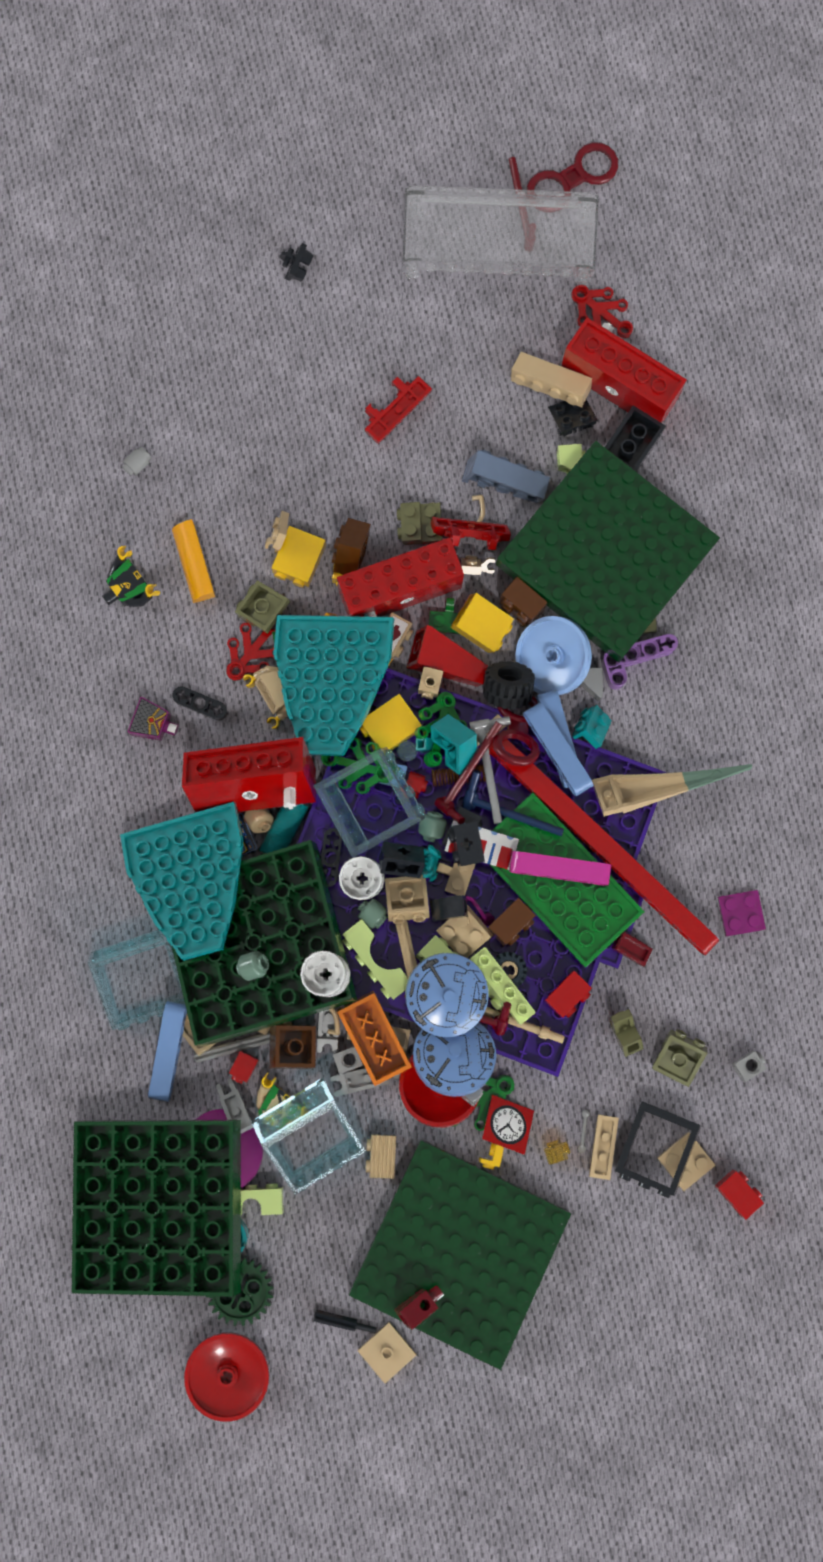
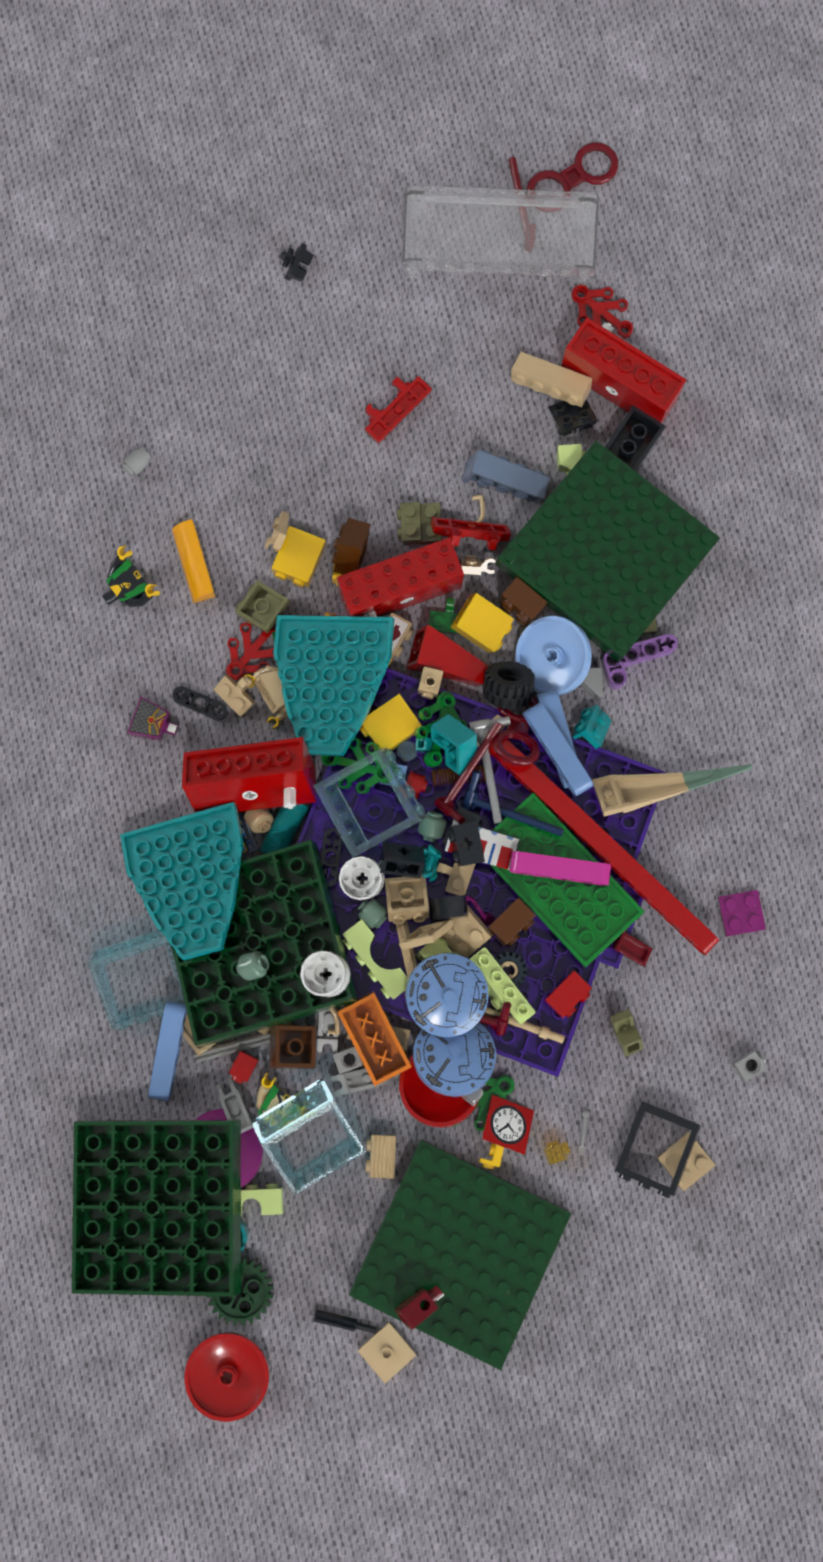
tan plate [589,1114,619,1180] -> none
olive plate [652,1029,708,1087] -> none
red brick [715,1169,764,1220] -> none
none -> tan plate [213,675,255,717]
none -> tan plate [399,919,454,950]

